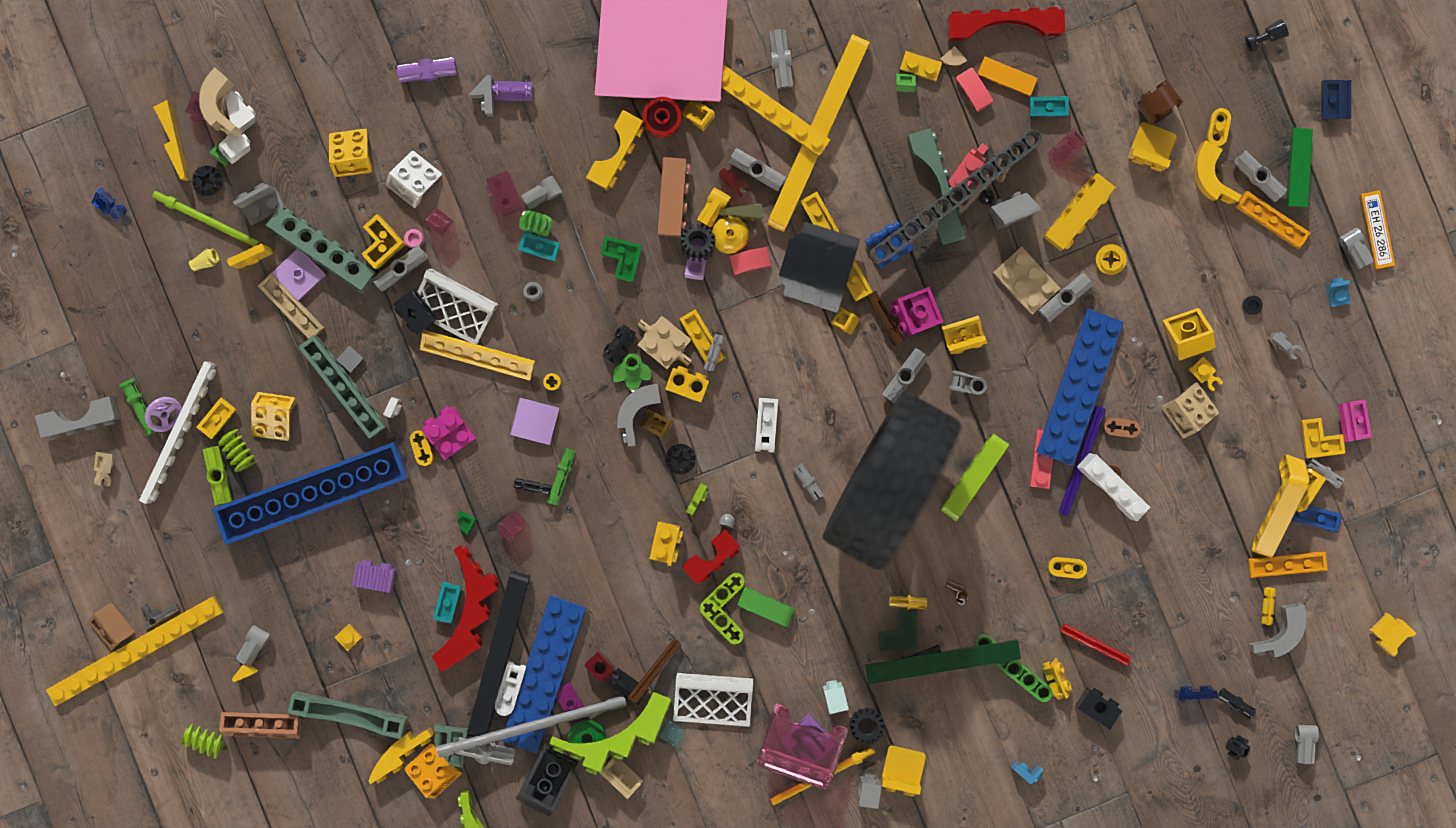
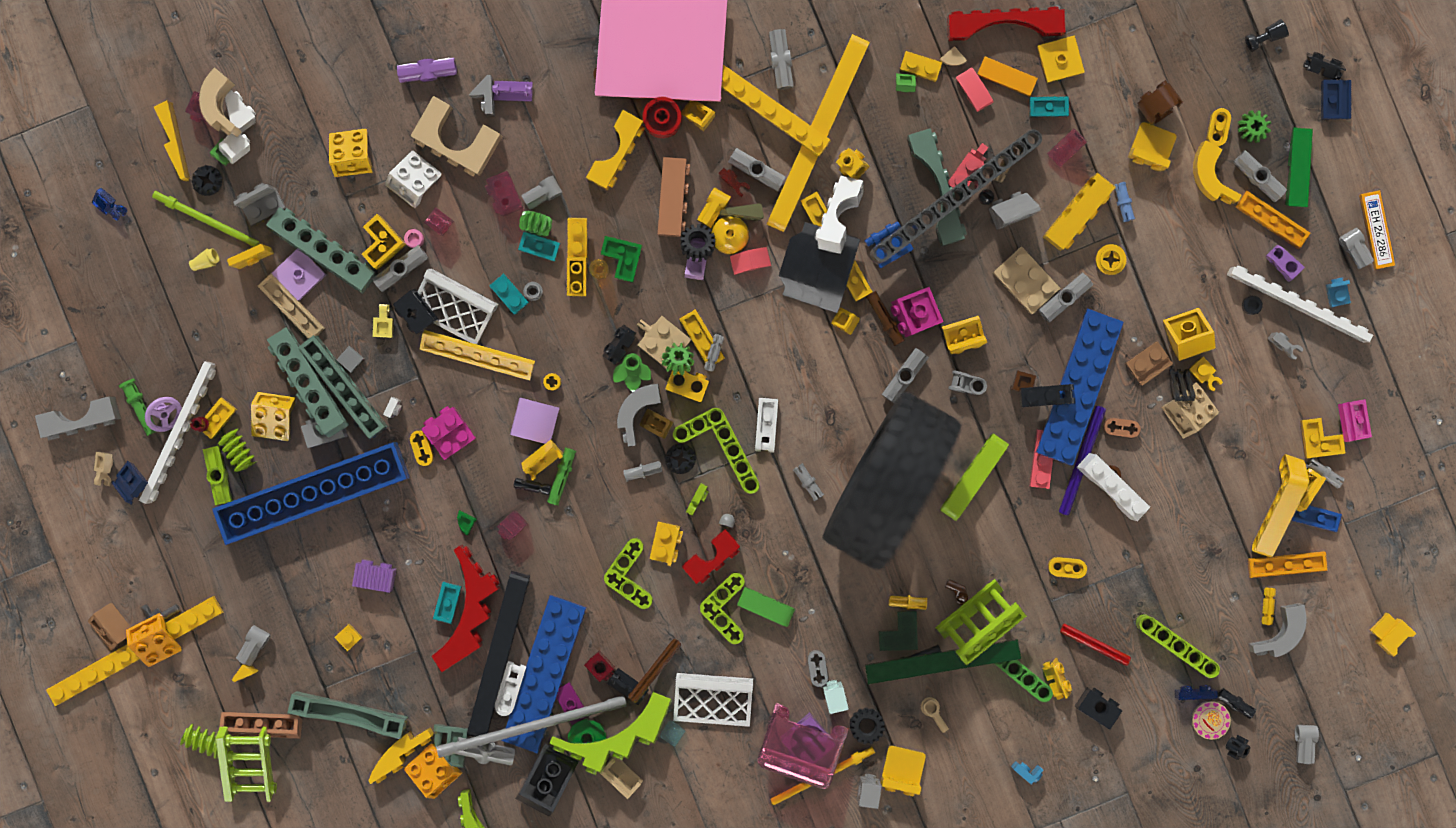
none -> dark blue plate [111,461,148,505]
none -> light orange bracket [126,613,182,667]
none -> dark red pin [190,417,209,432]
none -> lime fence [215,727,277,802]
none -> sand green brick [267,327,349,438]
none -> light grey brick [301,414,348,448]
none -> light yellow plate [373,304,394,338]
none -> tan arch [411,96,502,177]
none -> teal plate [489,273,529,315]
none -> yellow hinge [521,439,563,480]
none -> yellow slope [567,218,588,296]
none -> clear yellow brick [589,259,610,280]
none -> lime beam [604,538,653,609]
none -> light grey axle [623,461,662,482]
none -> bright green gear [662,343,694,376]
none -> lime beam [673,408,759,494]
none -> light grey beam [808,650,828,687]
none -> white arch [815,176,864,254]
none -> yellow brick [836,148,870,179]
none -> tan plate [921,697,949,733]
none -> lime fence [935,579,1026,665]
none -> reddish brown panel [1010,370,1036,392]
none -> black plate [1019,384,1075,407]
none -> yellow plate [1037,35,1085,83]
none -> medium blue pin [1114,182,1135,222]
none -> medium nougat plate [1125,341,1173,386]
none -> lime beam [1136,614,1220,678]
none -> black tile [1169,369,1195,401]
none -> tan tile [1192,701,1231,740]
none -> white plate [1227,266,1373,343]
none -> bright green gear [1238,110,1271,143]
none -> medium lavender leg [1266,245,1305,282]
none -> black hinge [1303,52,1346,80]

